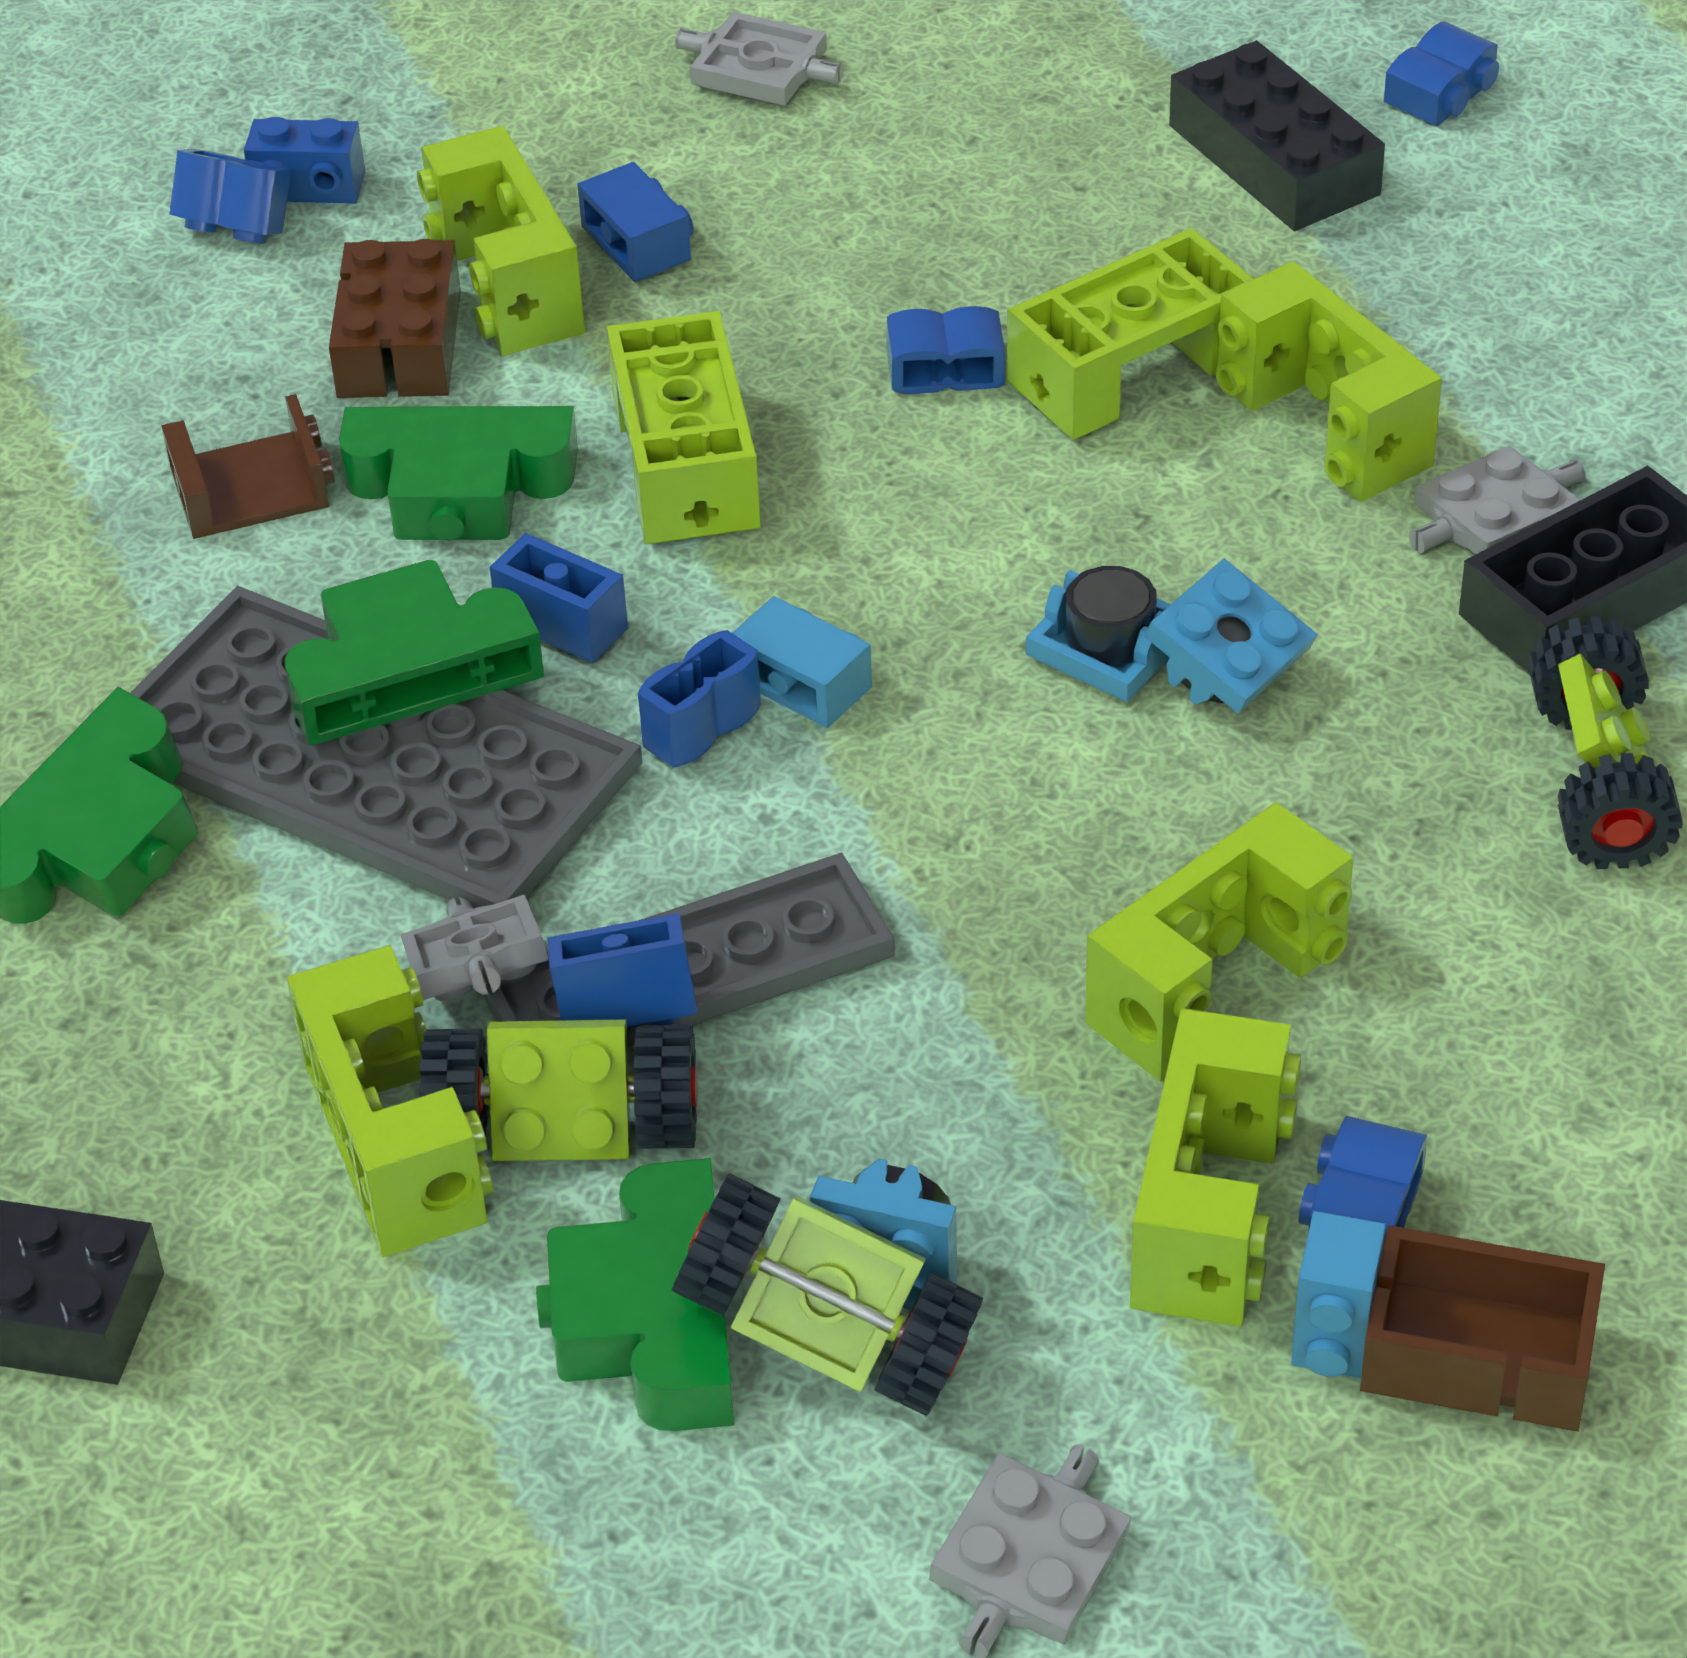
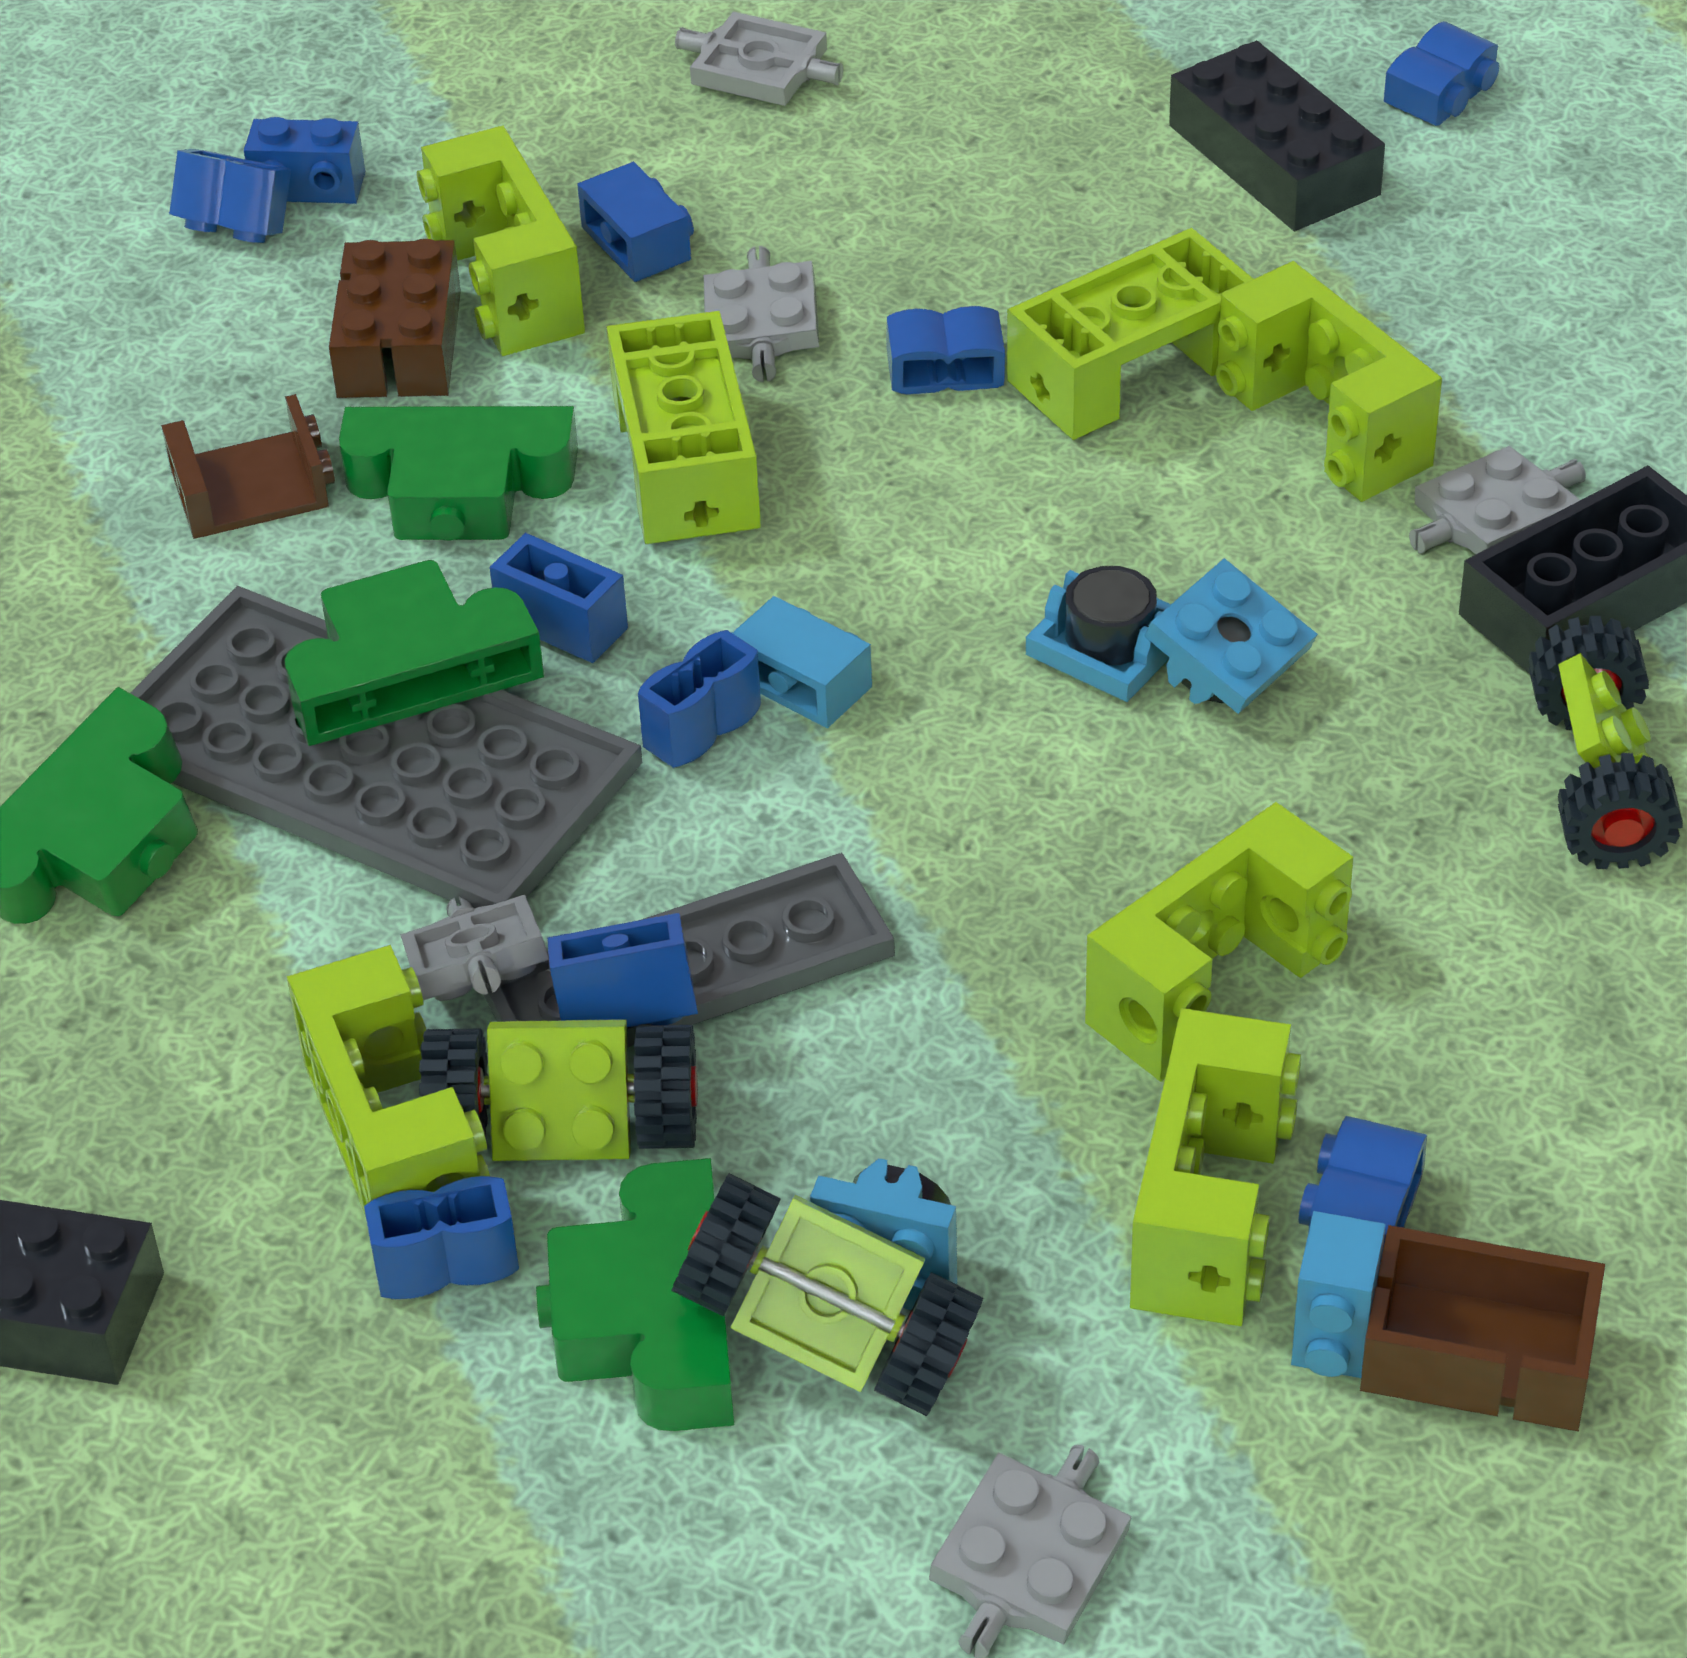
none -> blue brick [364,1176,519,1299]
none -> light grey plate [703,246,819,382]

